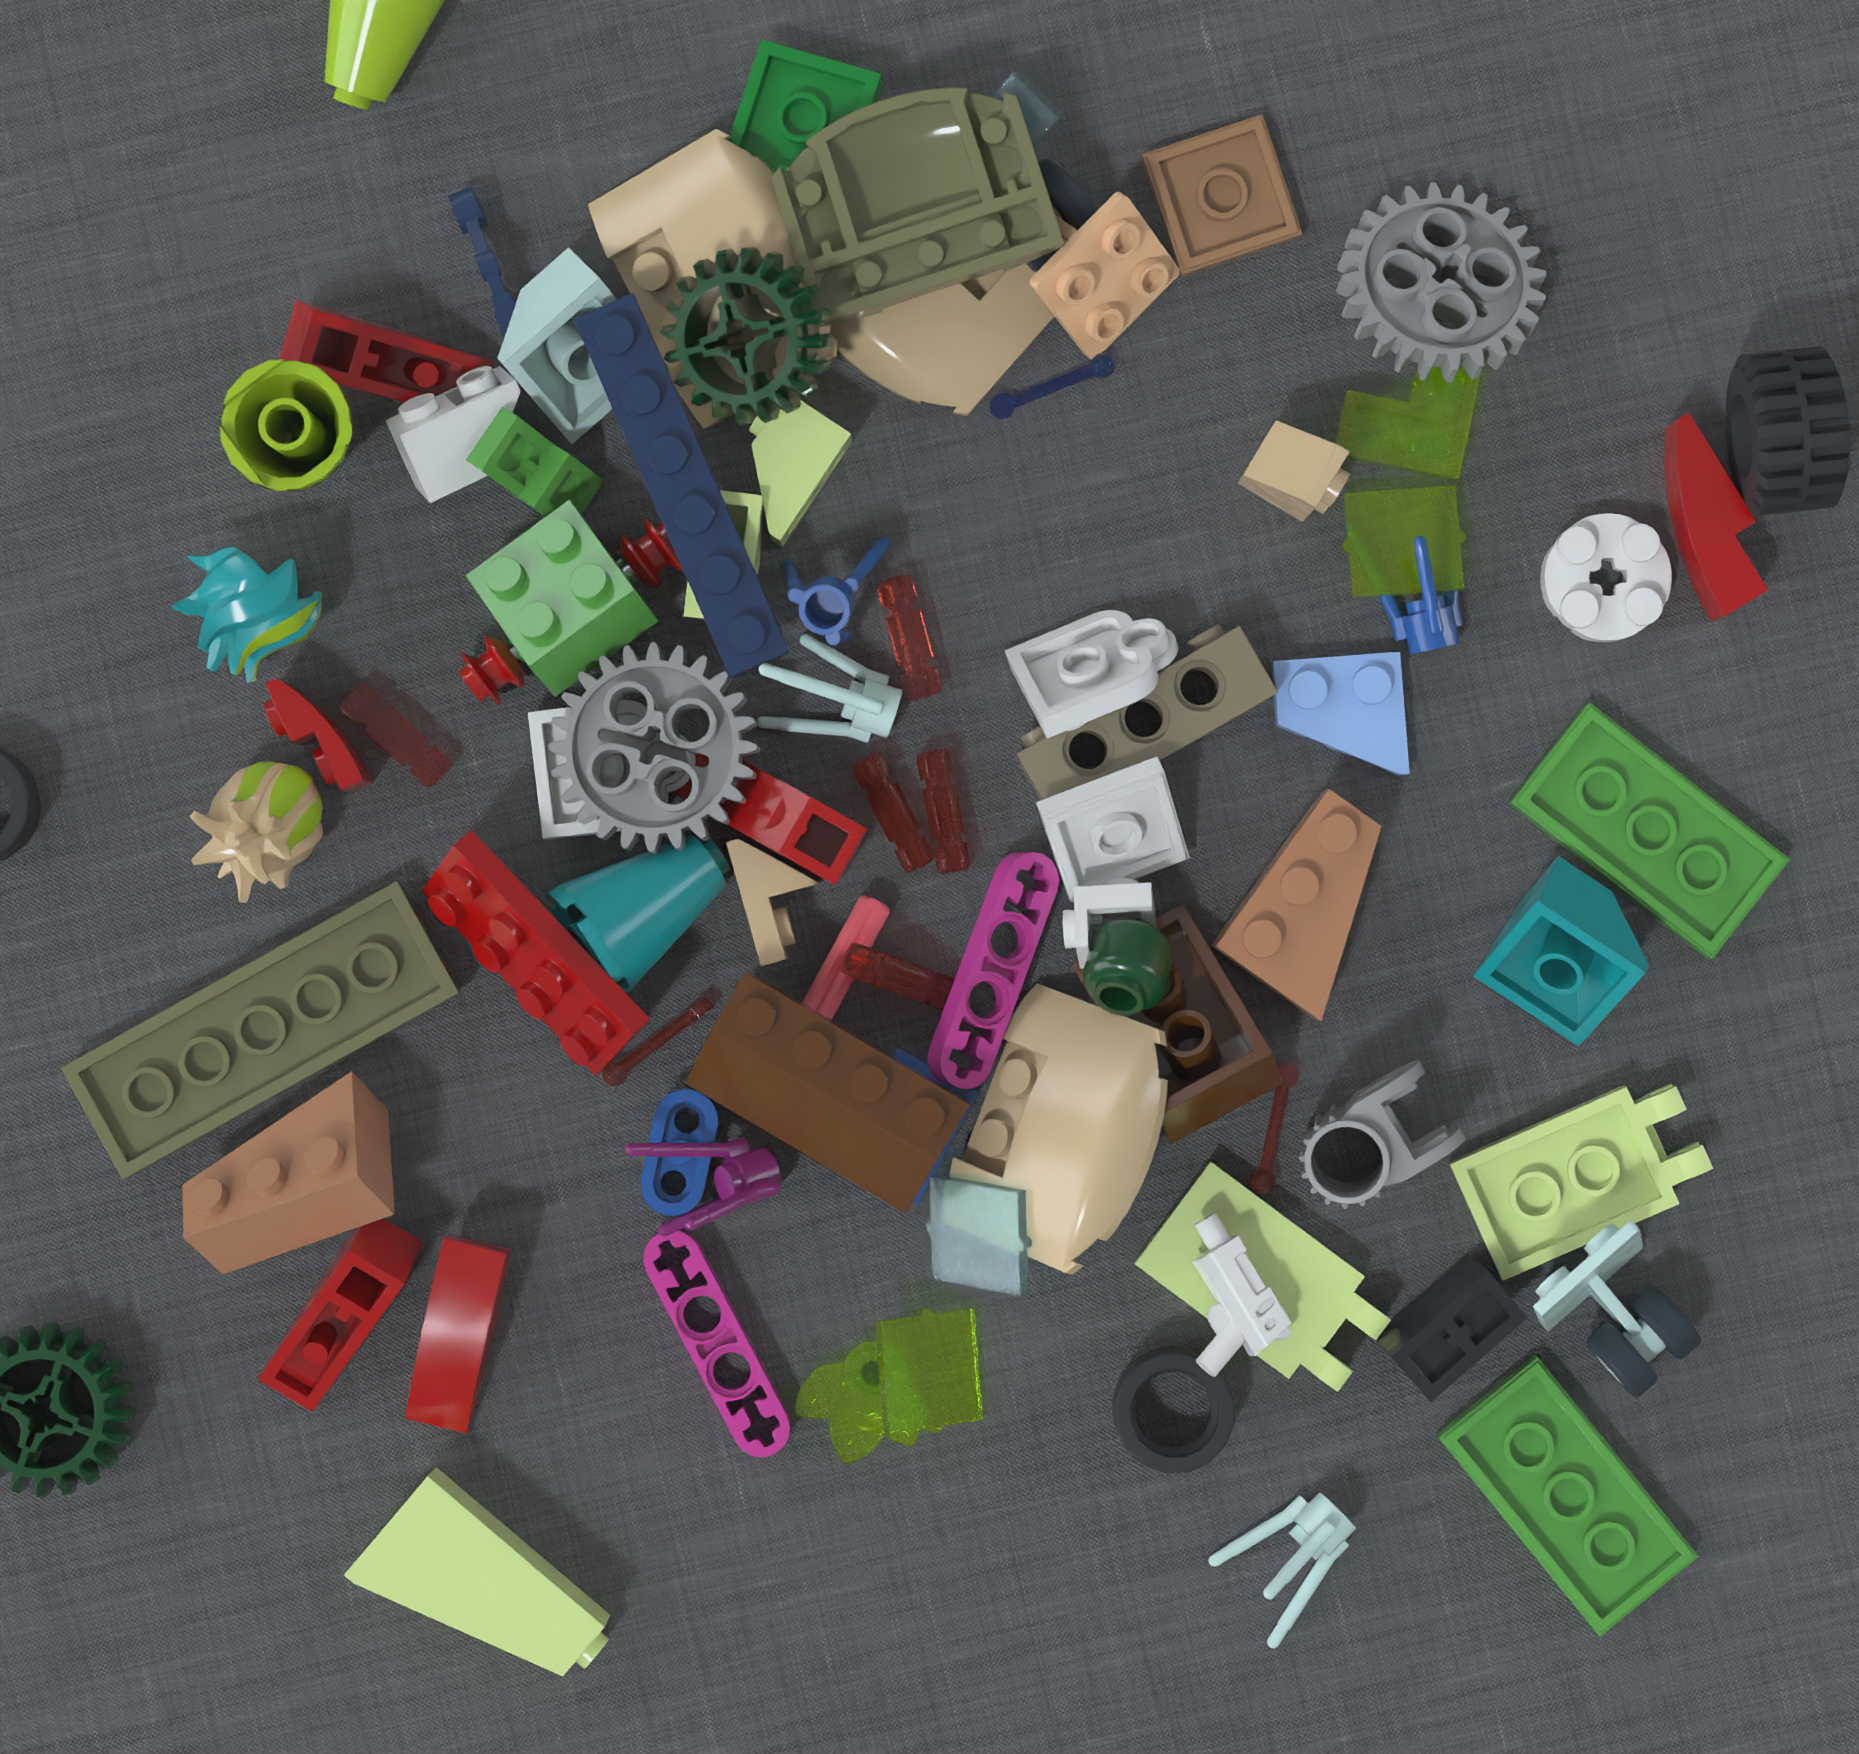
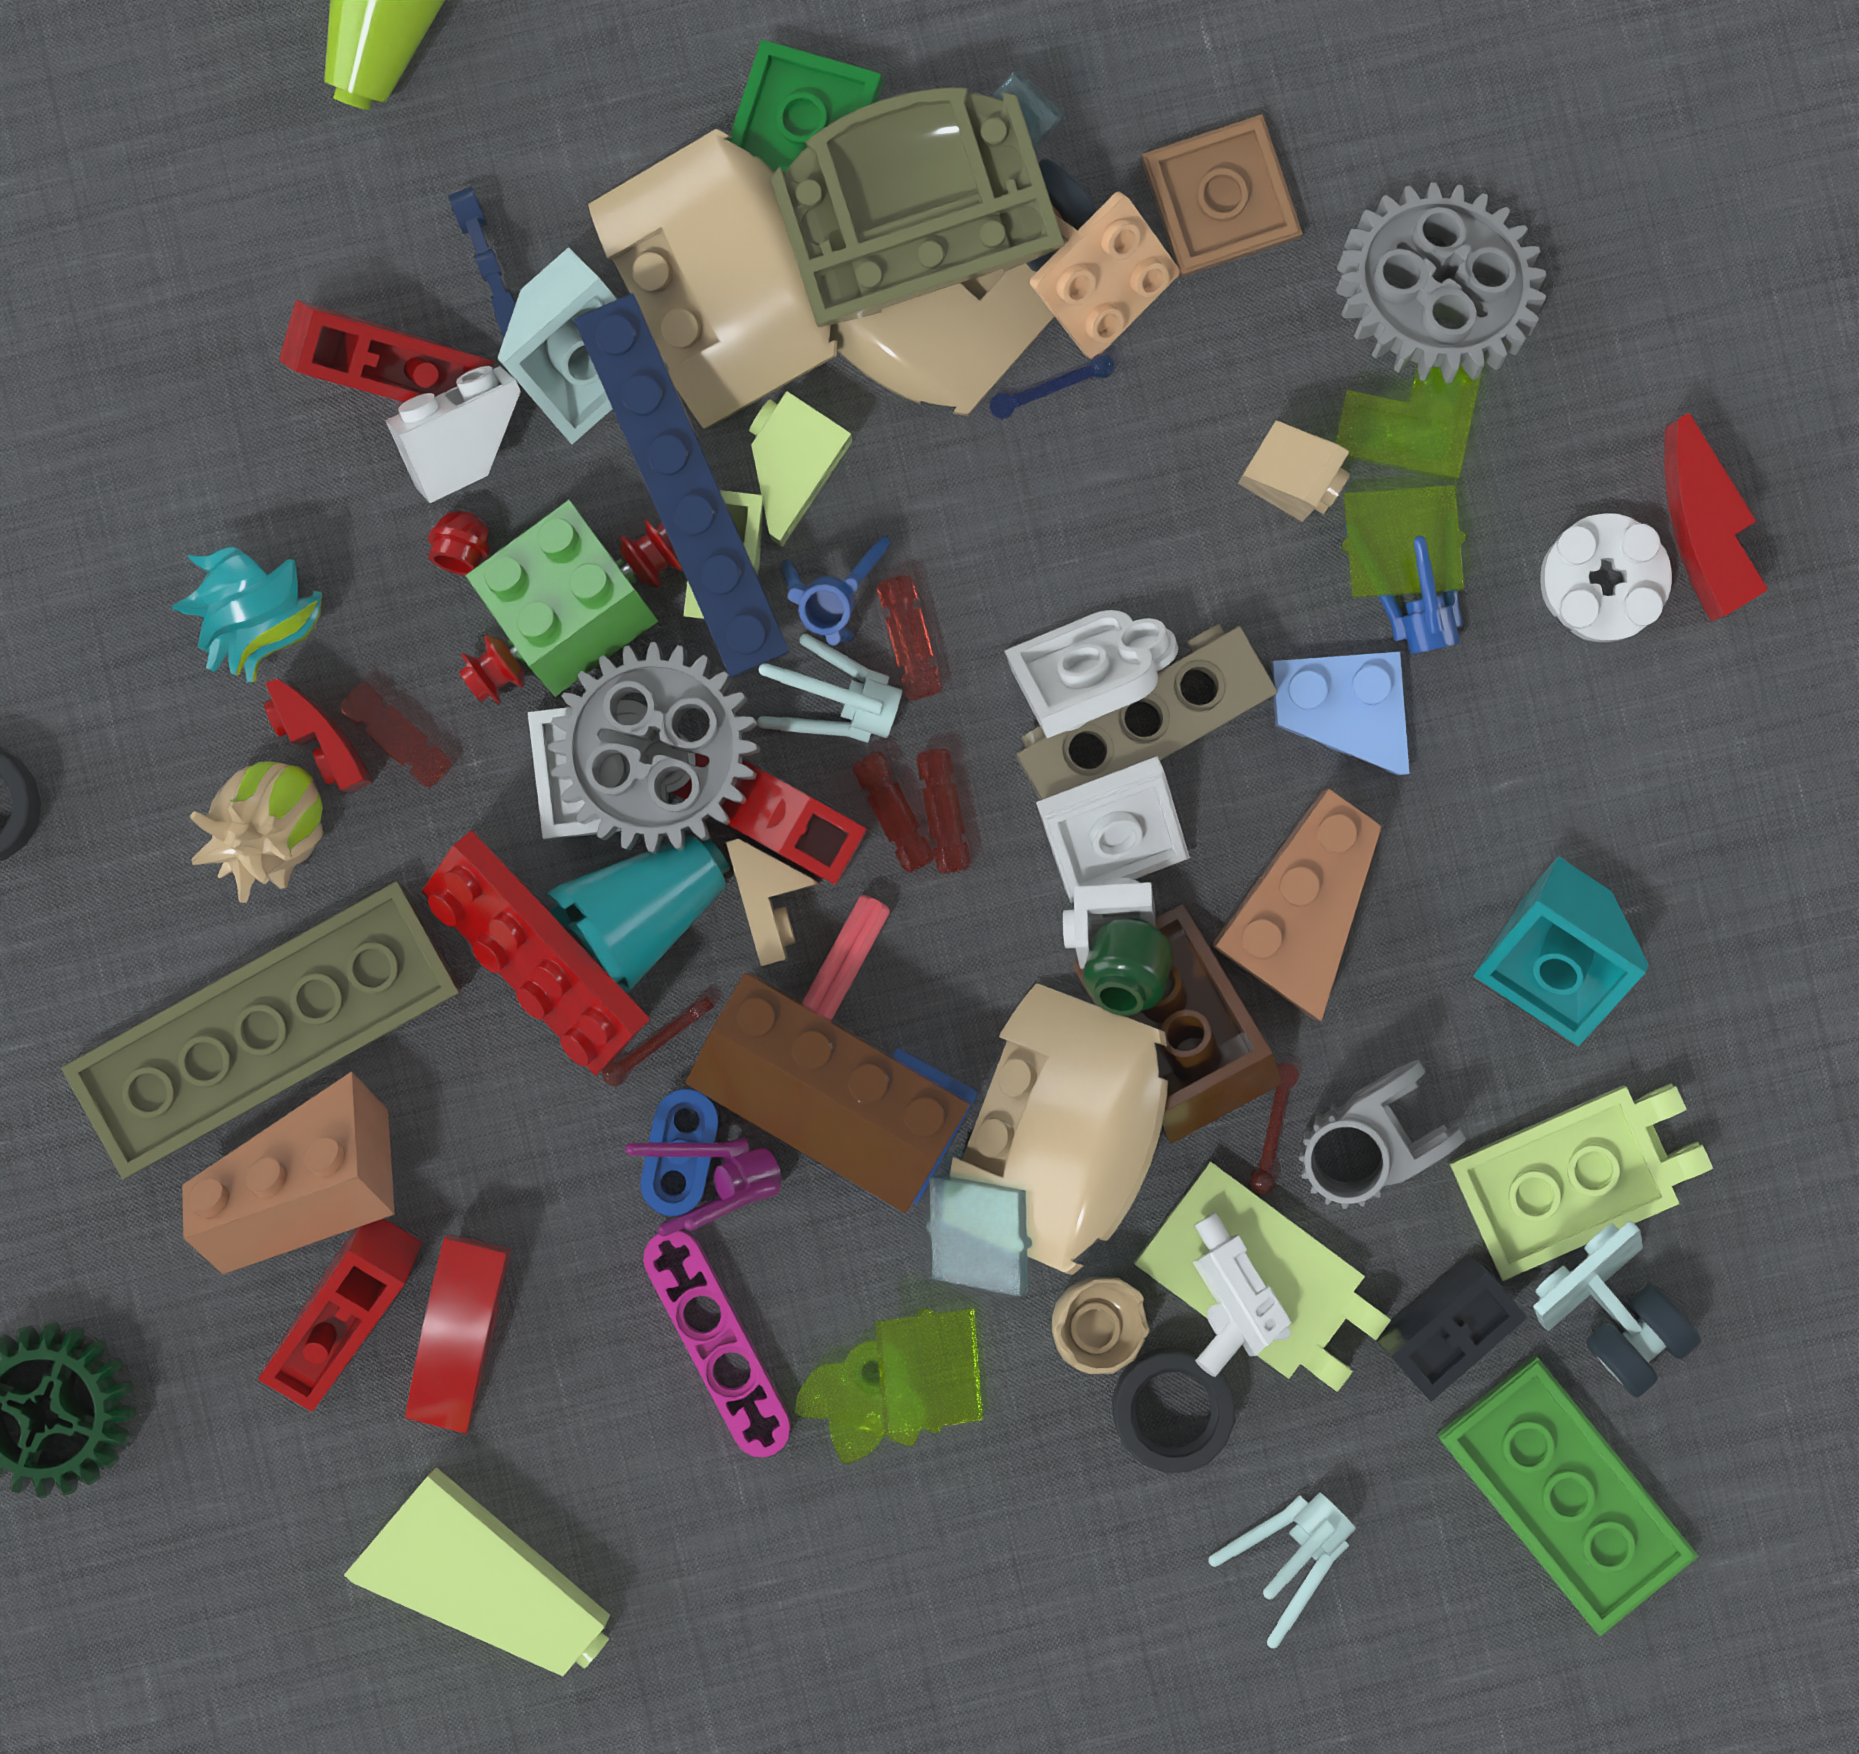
lime cone [220,359,353,492] -> none
bright green slope [466,407,604,517] -> none
dark green gear [659,246,836,425] -> none
clear red axle [841,943,955,1010] -> none
dark pink beam [927,851,1059,1089] -> none
bright green tile [1508,702,1790,959] -> none
black tyre [1725,346,1850,516] -> none
none -> red plate [428,511,491,576]
none -> tan hair [1051,1277,1149,1374]

